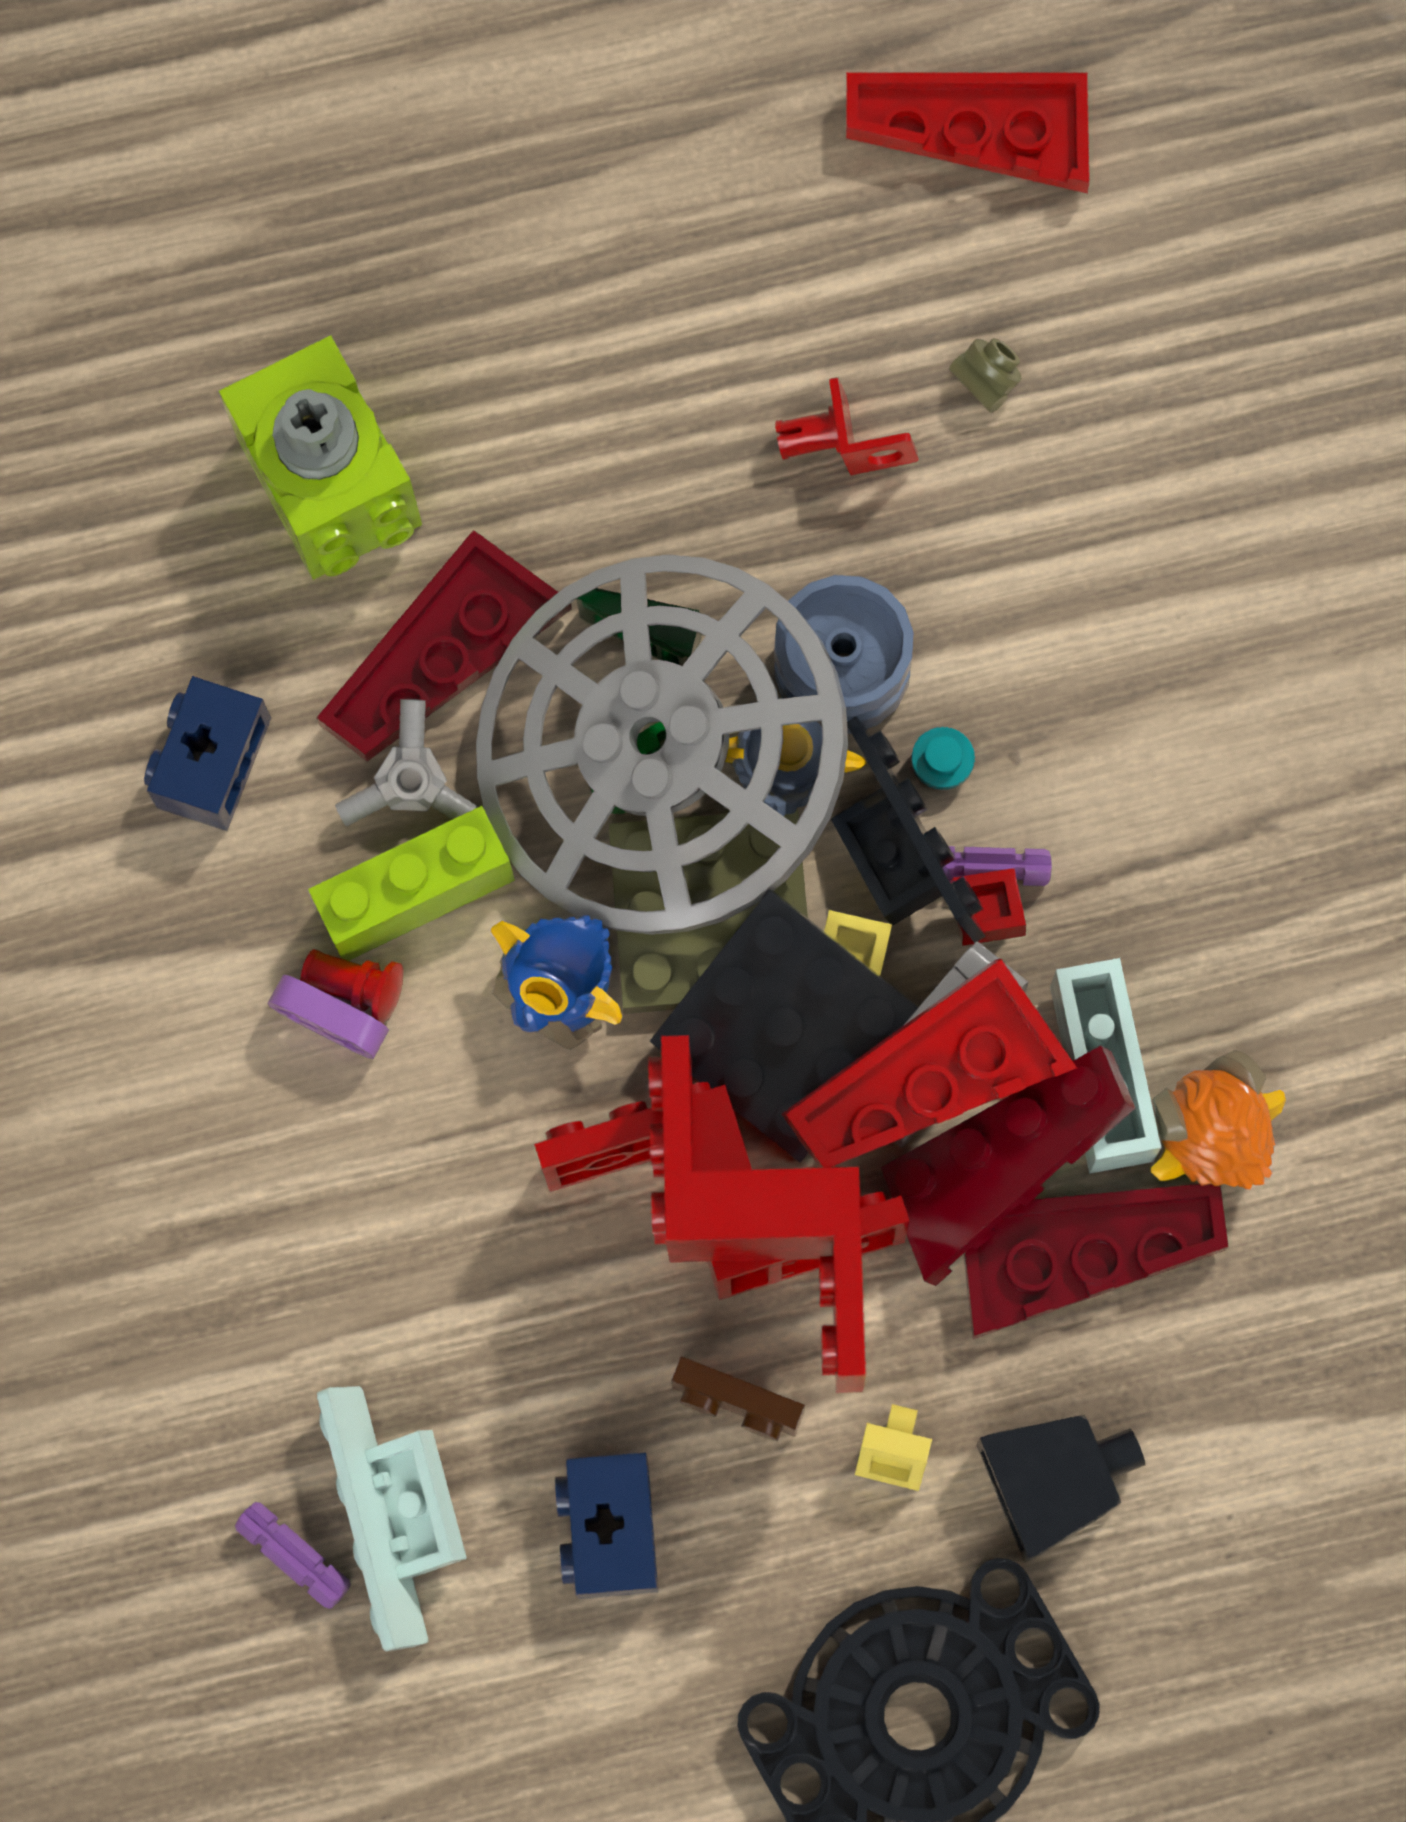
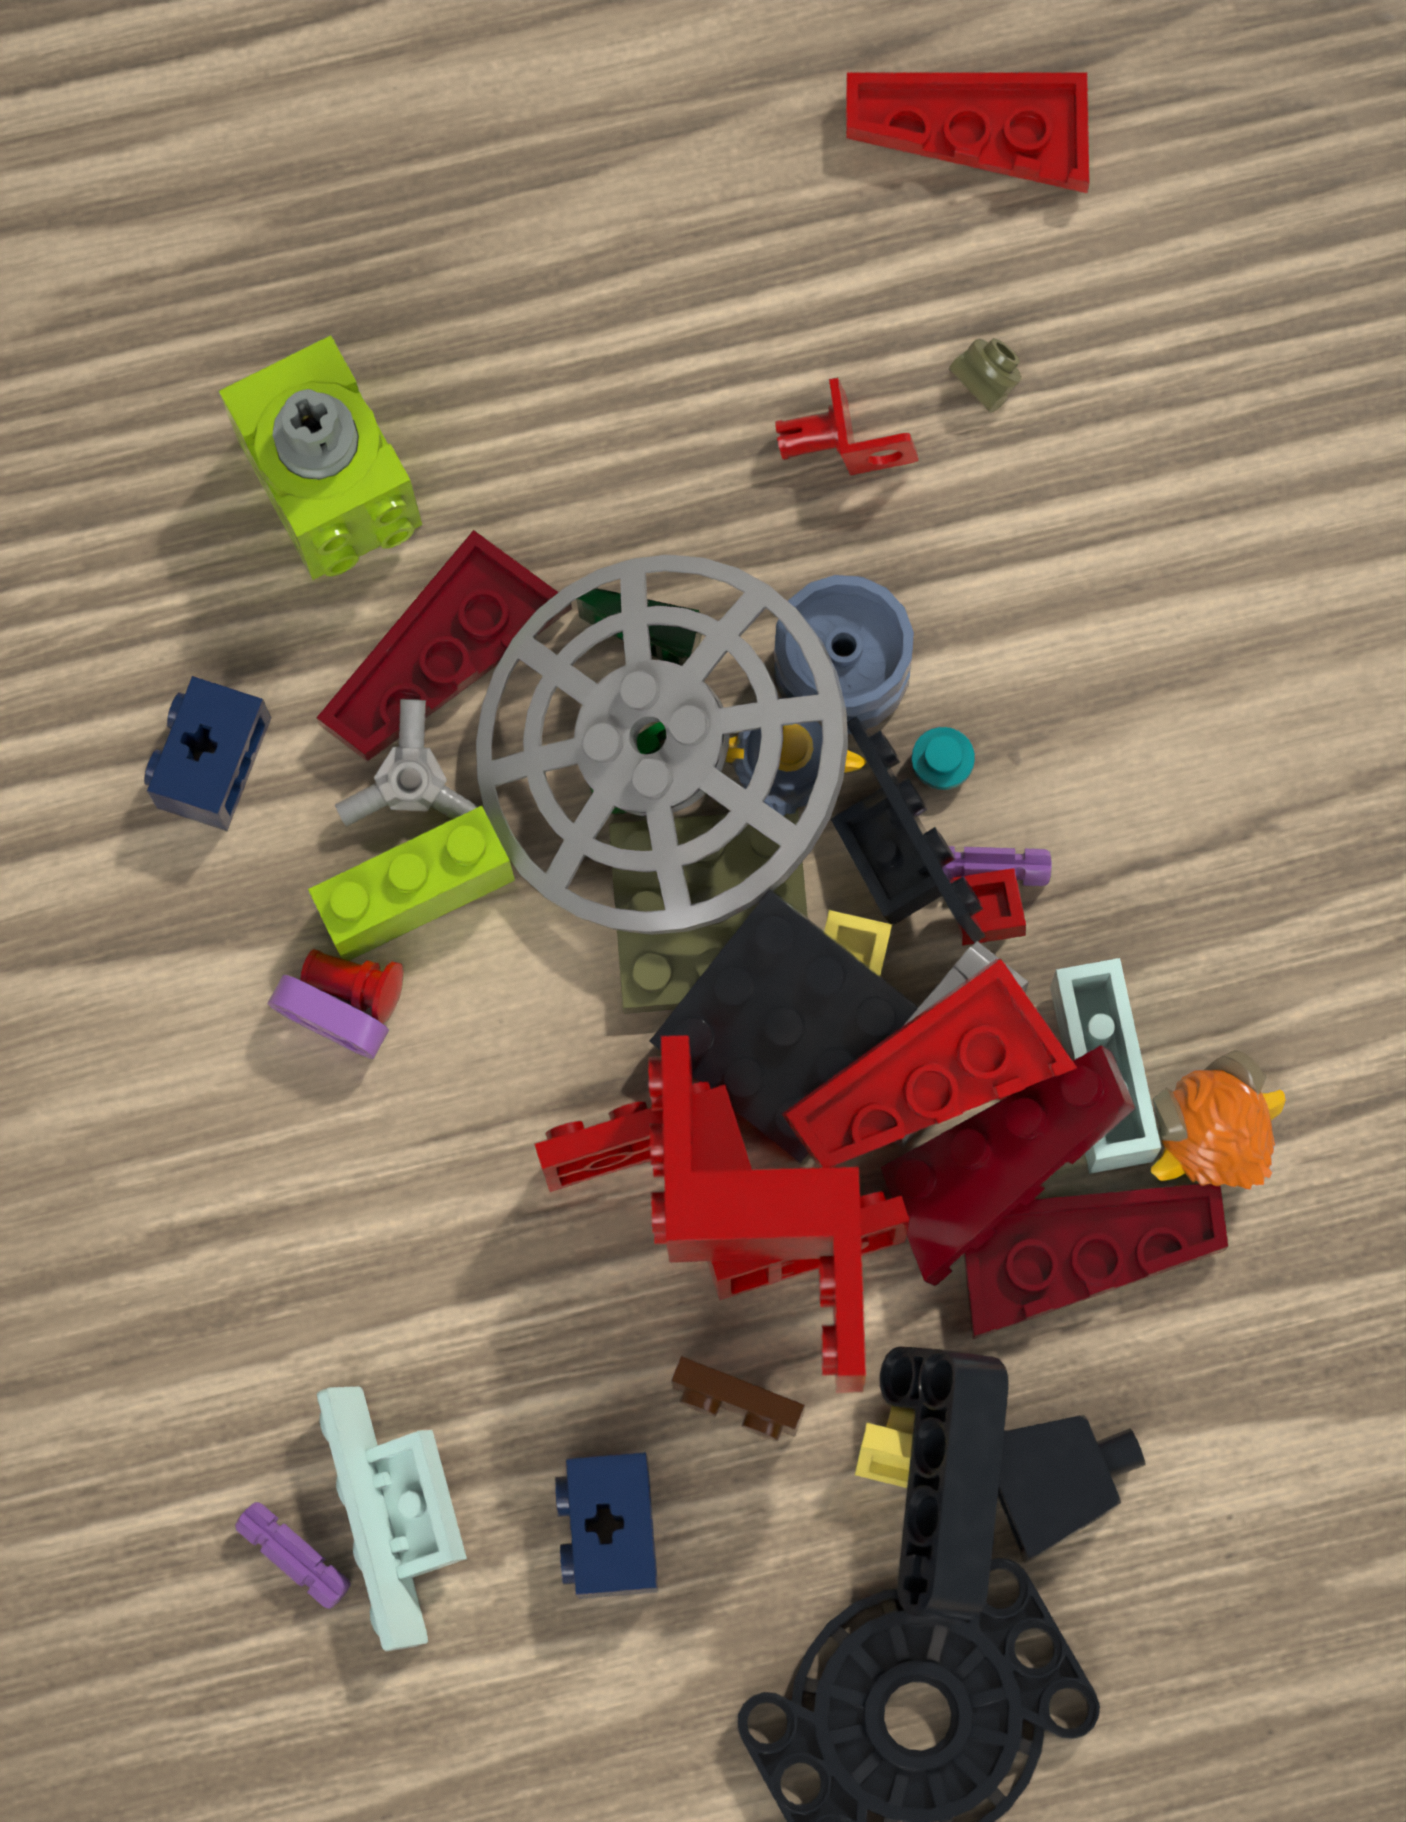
blue hair [491,915,622,1050] -> none
none -> black beam [879,1346,1009,1620]

